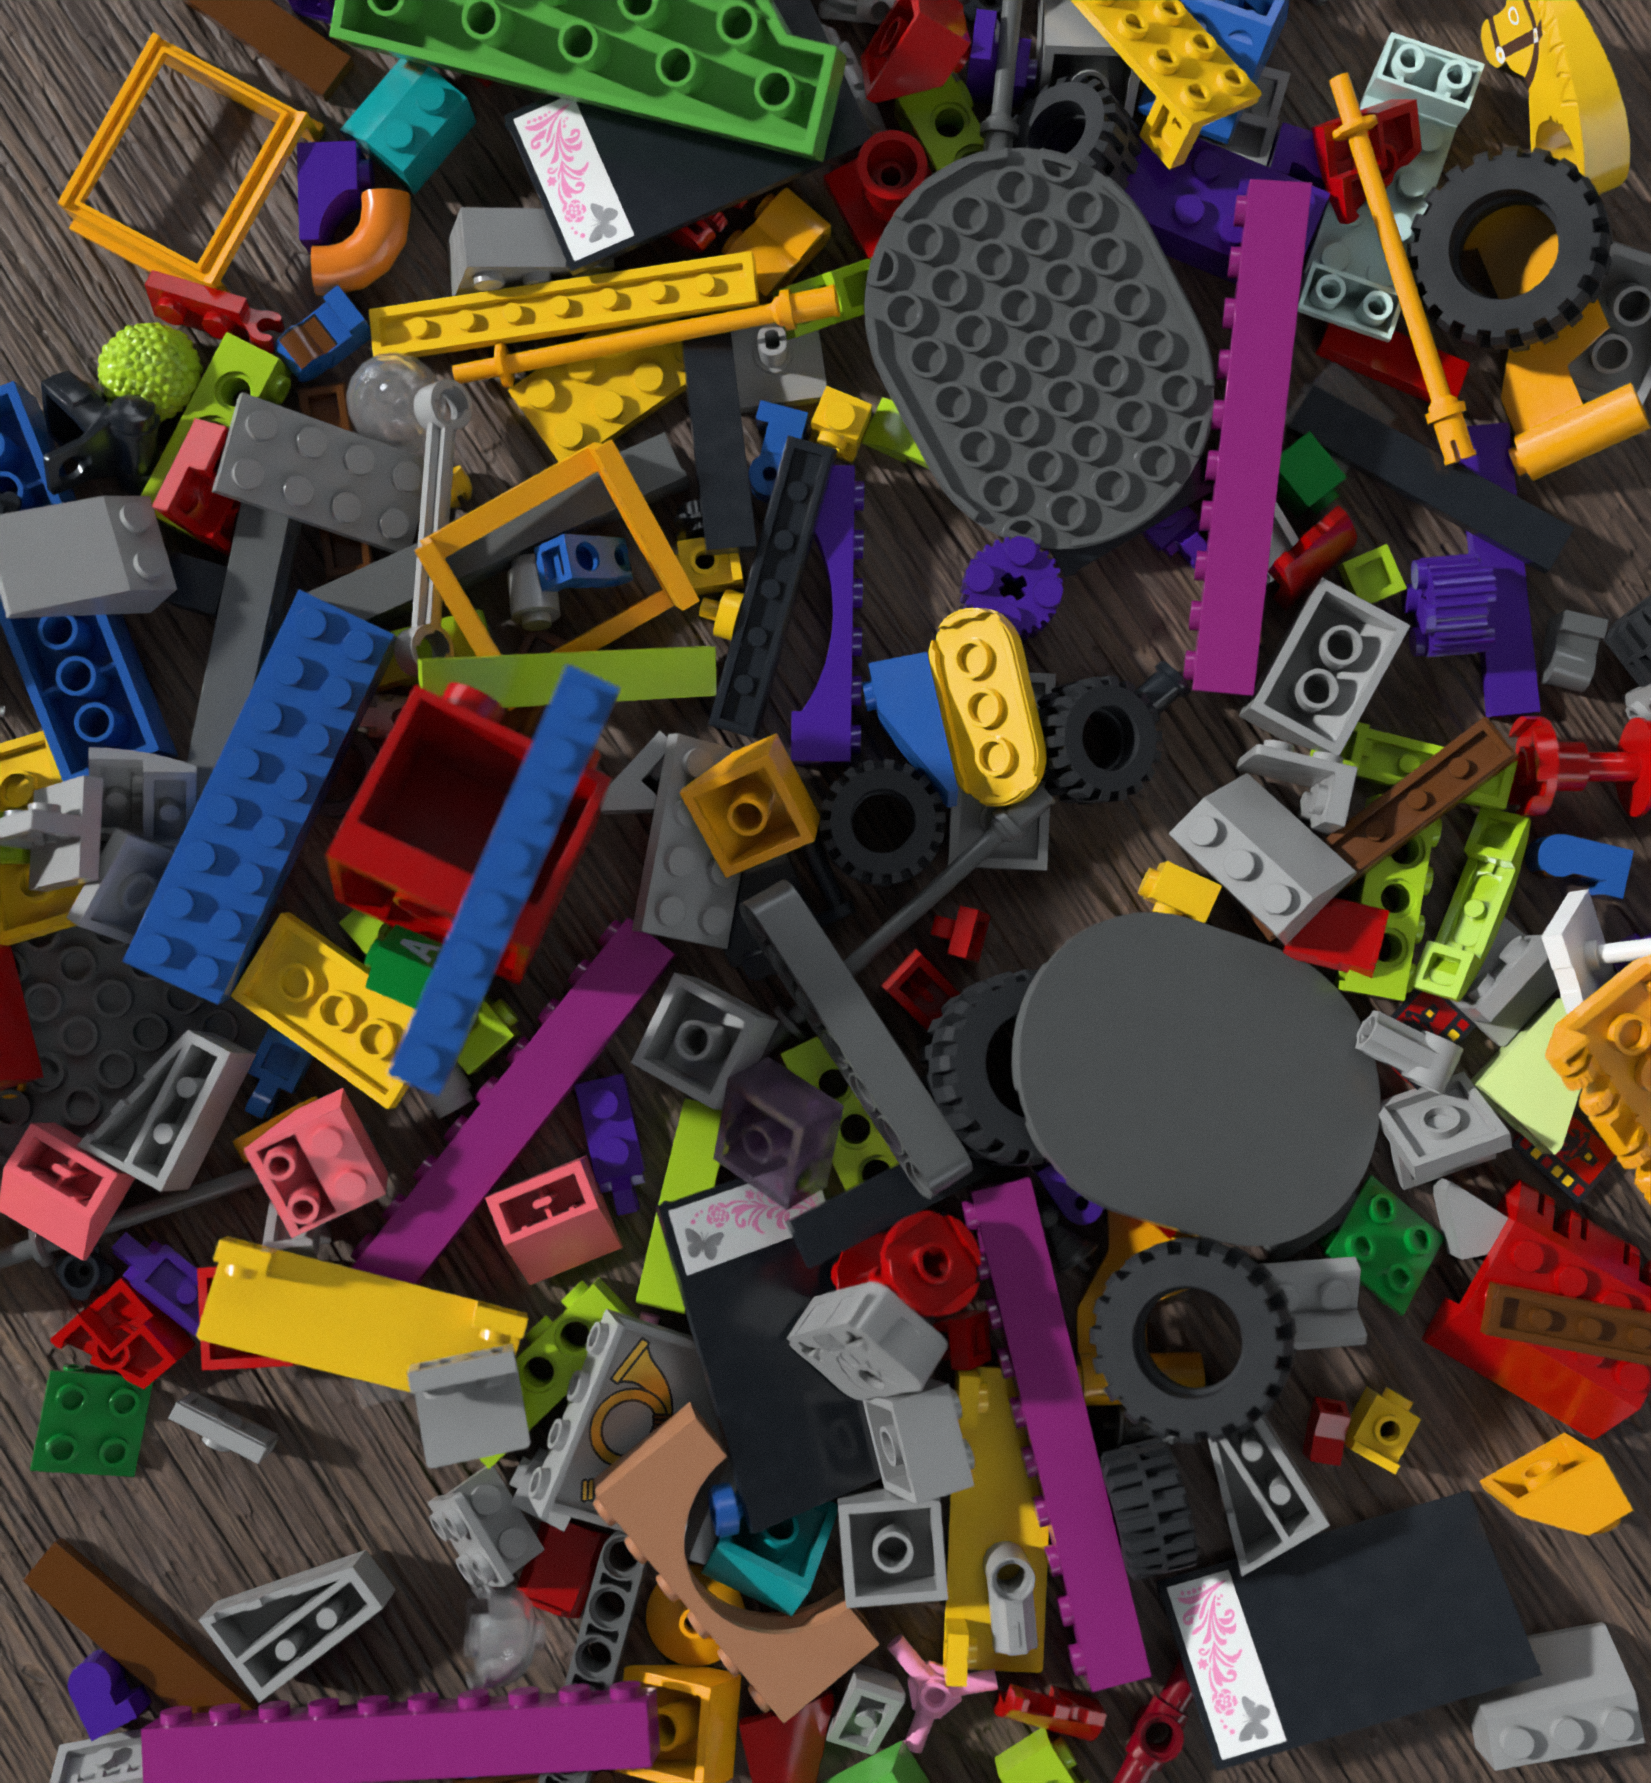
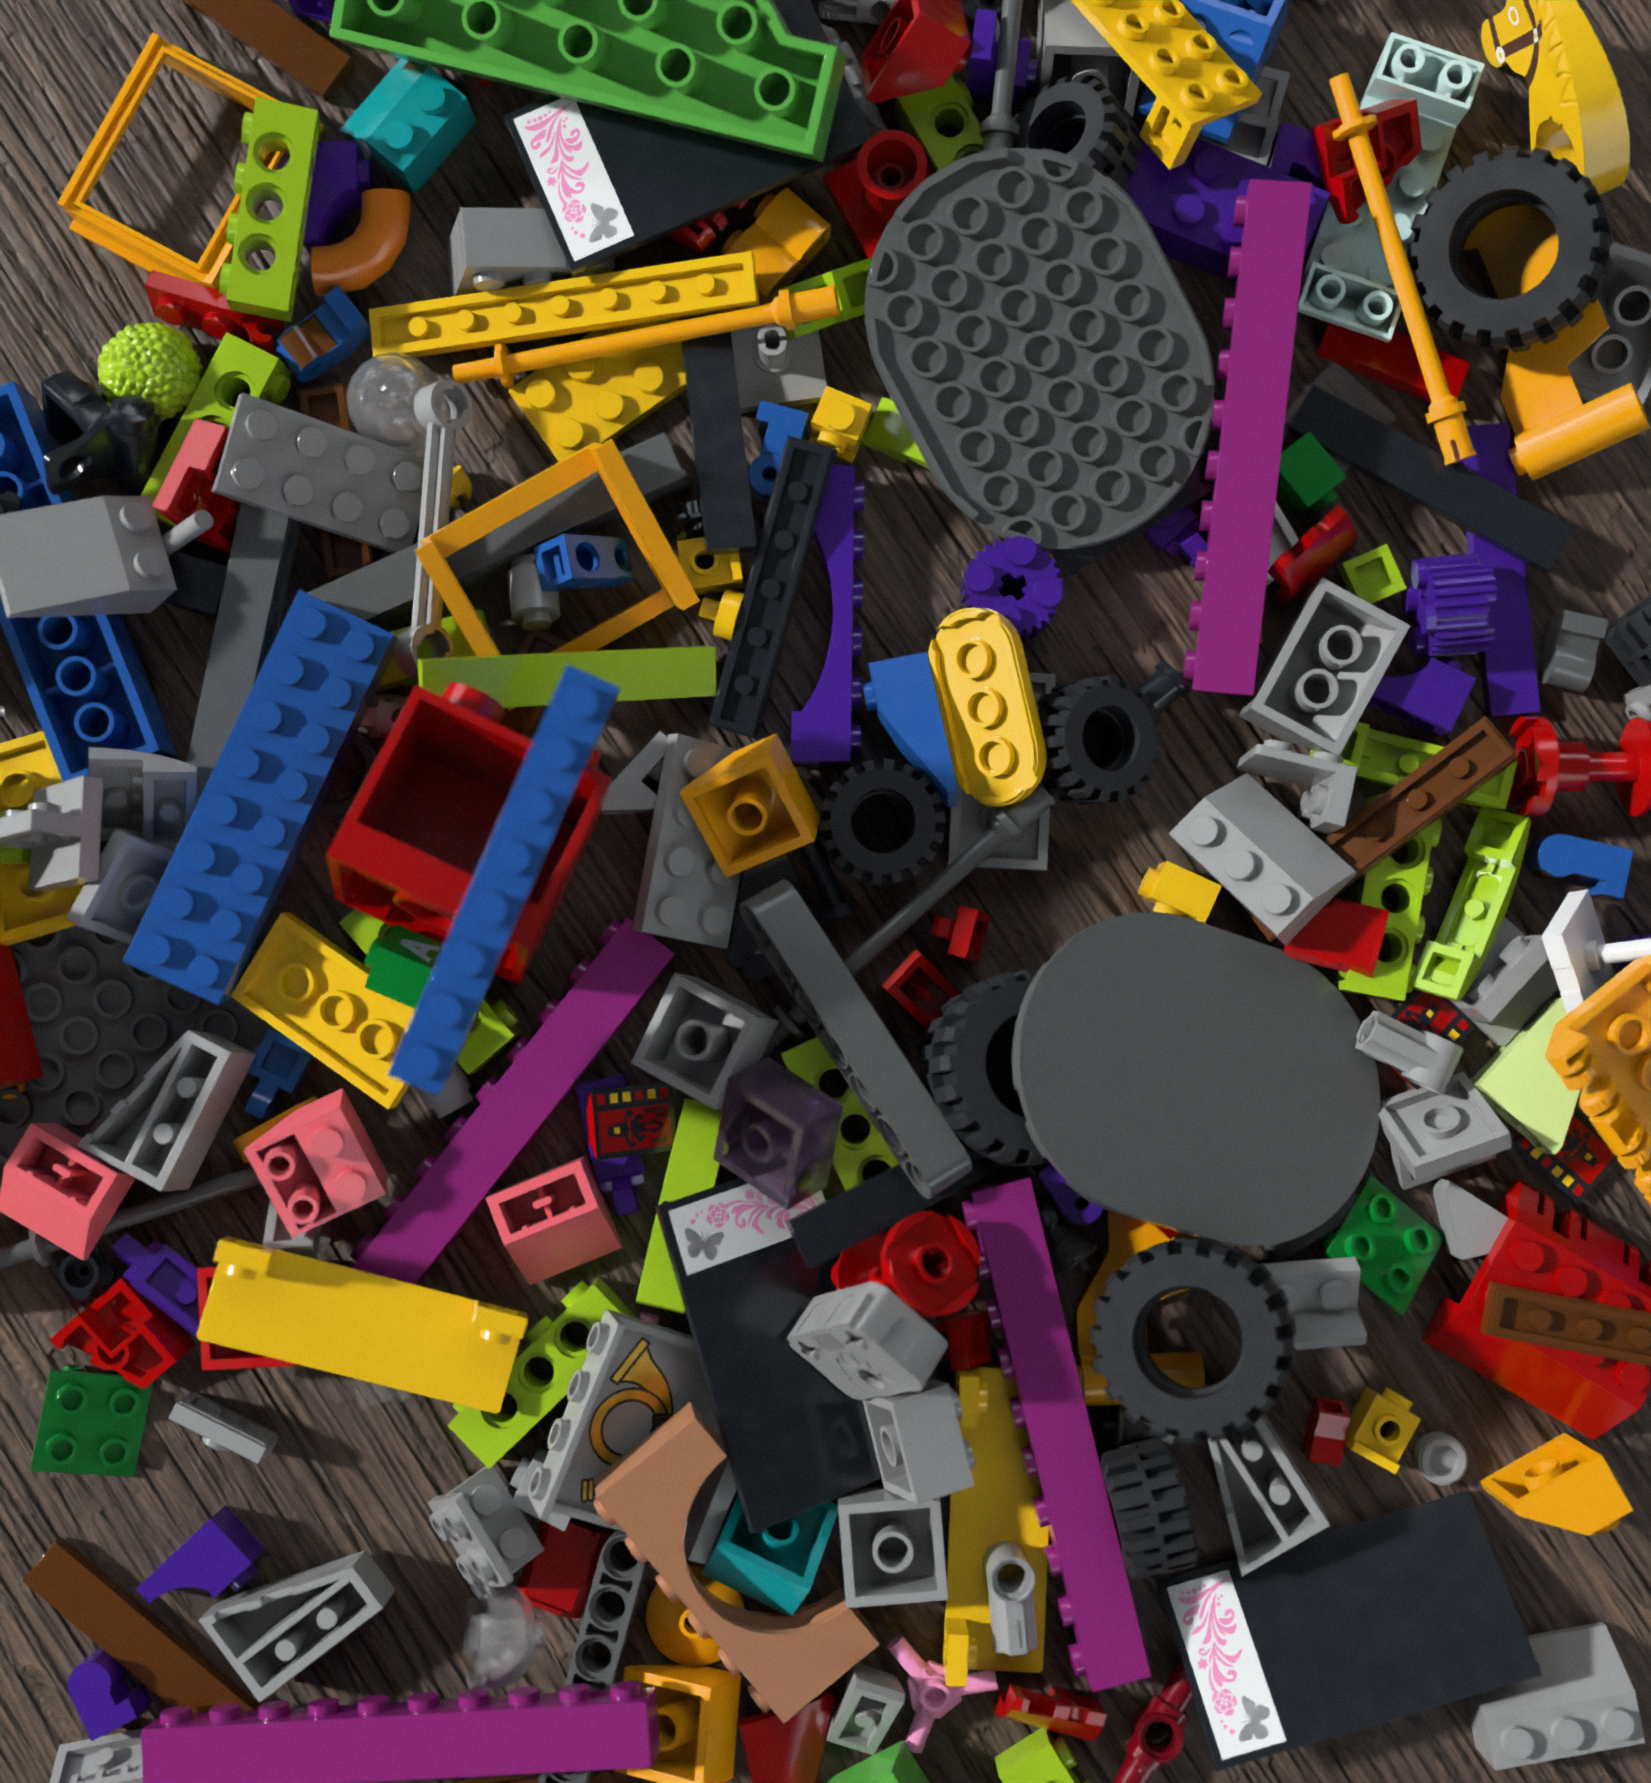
light grey bracket [407,1343,530,1468] -> none
blue tile [707,1482,744,1538] -> none
none -> dark purple arch [136,1505,265,1604]
none -> light grey bar [162,510,213,556]
none -> lime brick [219,97,321,322]
none -> piece [586,1081,676,1161]
none -> dark purple arch [1367,656,1476,738]
none -> light grey tile [1413,1431,1468,1485]

